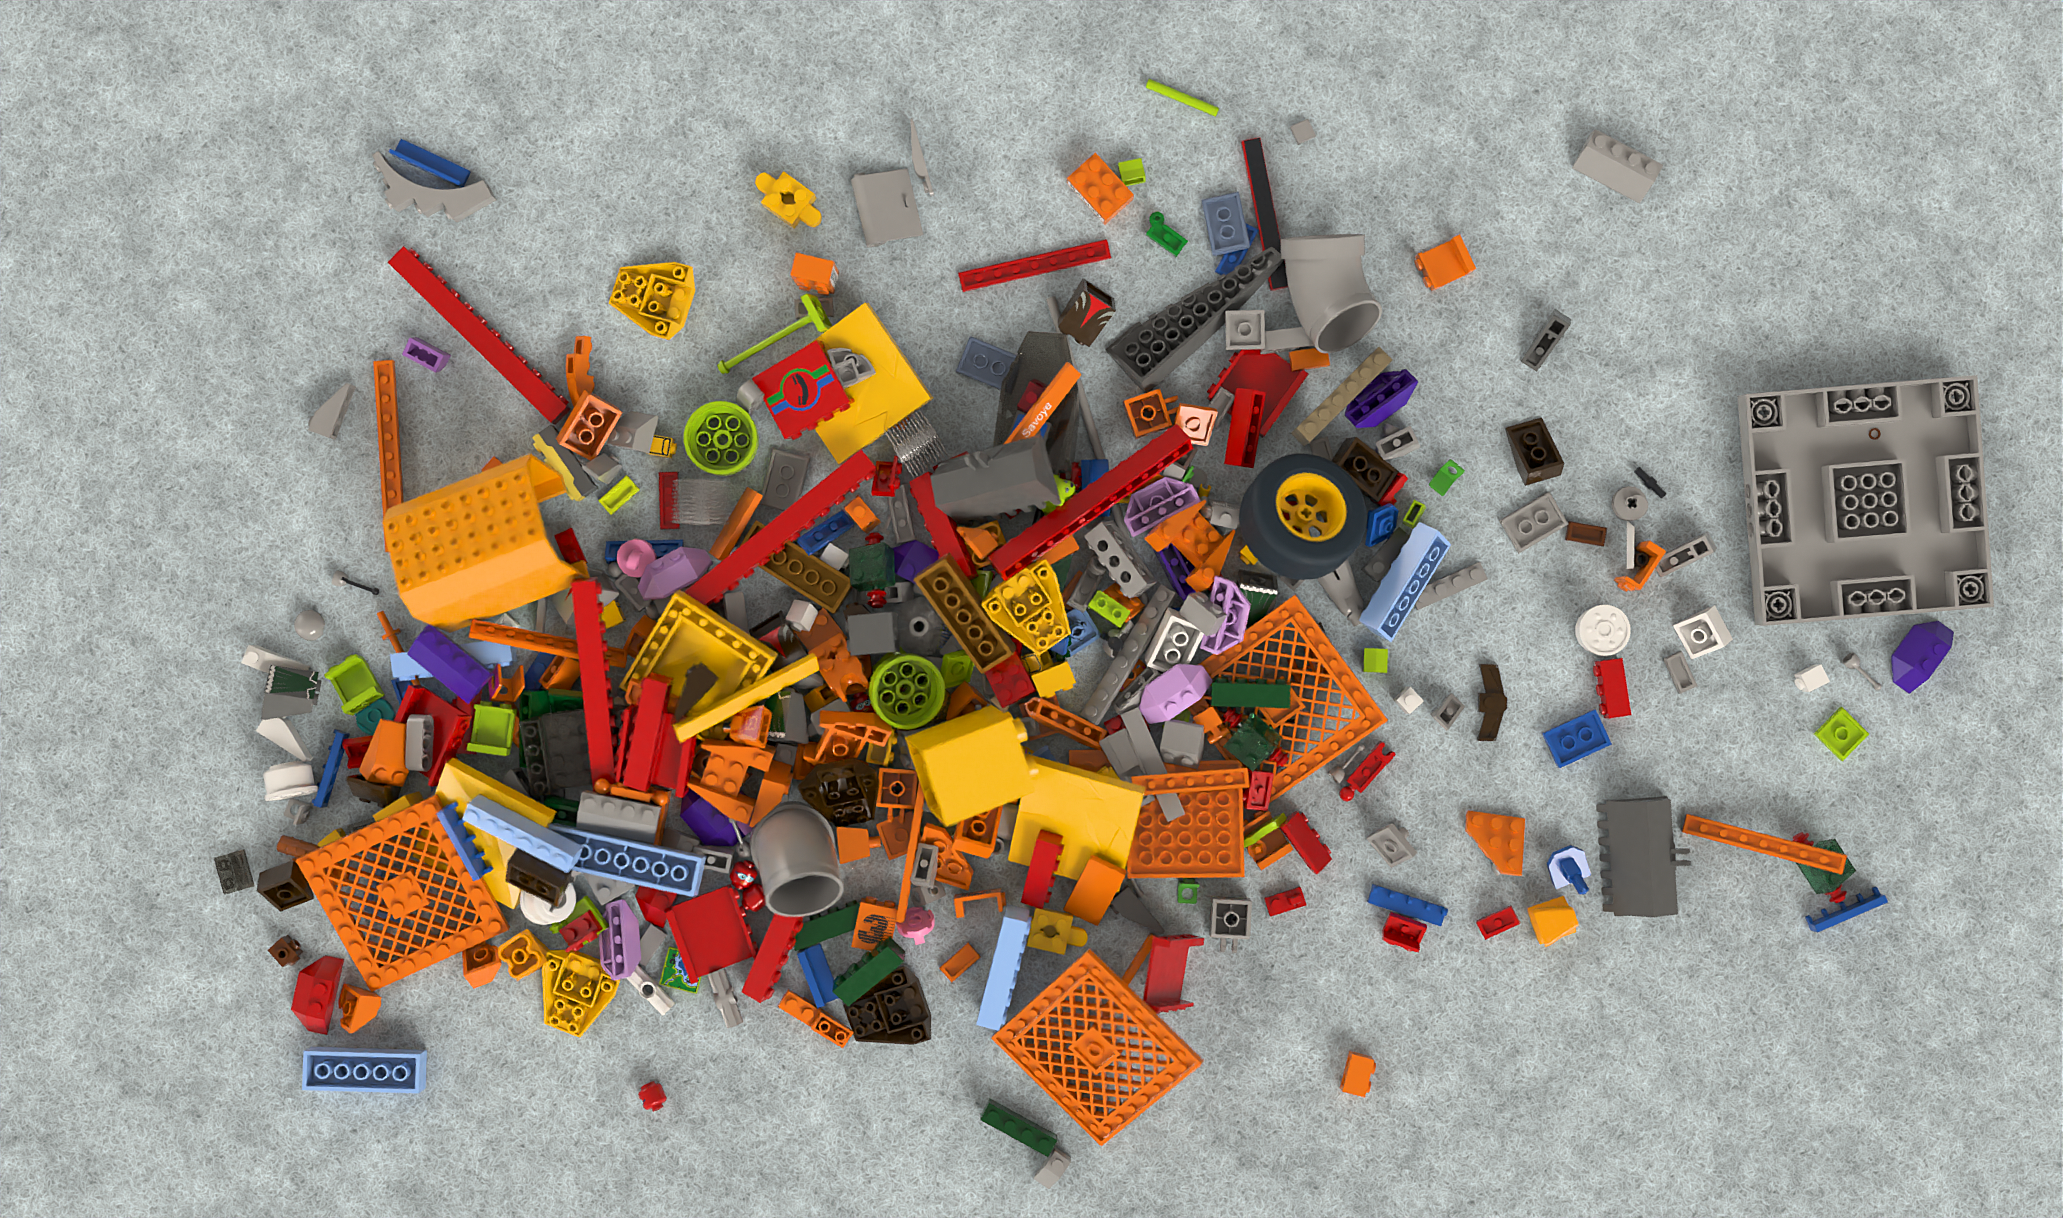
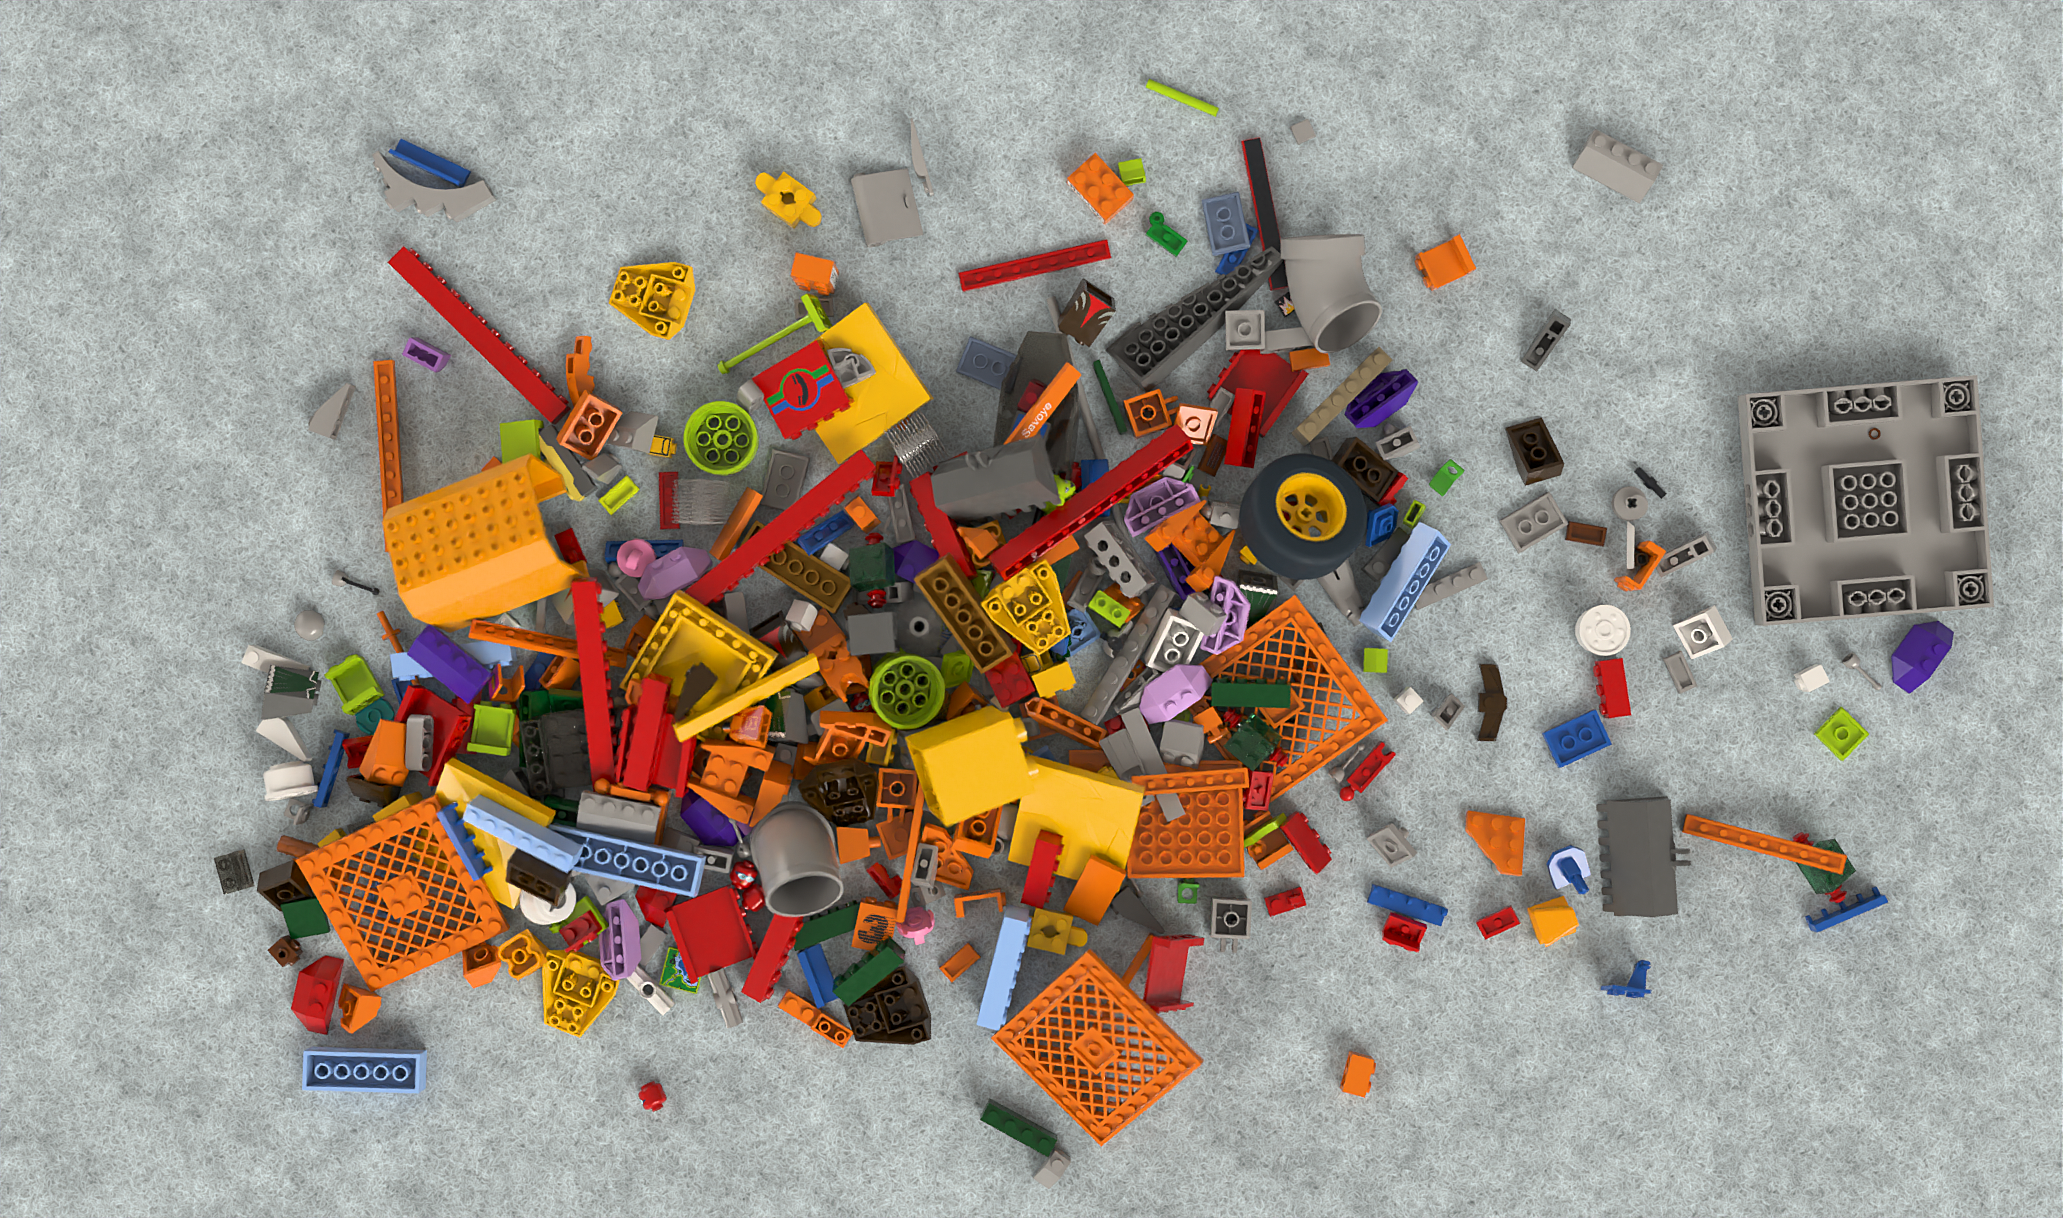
none -> dark green tile [280,896,331,940]
none -> lime panel [499,419,545,464]
none -> red hinge [866,862,903,900]
none -> dark green tile [1092,359,1128,435]
none -> reddish brown tile [1197,434,1228,477]
none -> tile [1274,292,1295,318]
none -> blue plate [1601,960,1651,998]

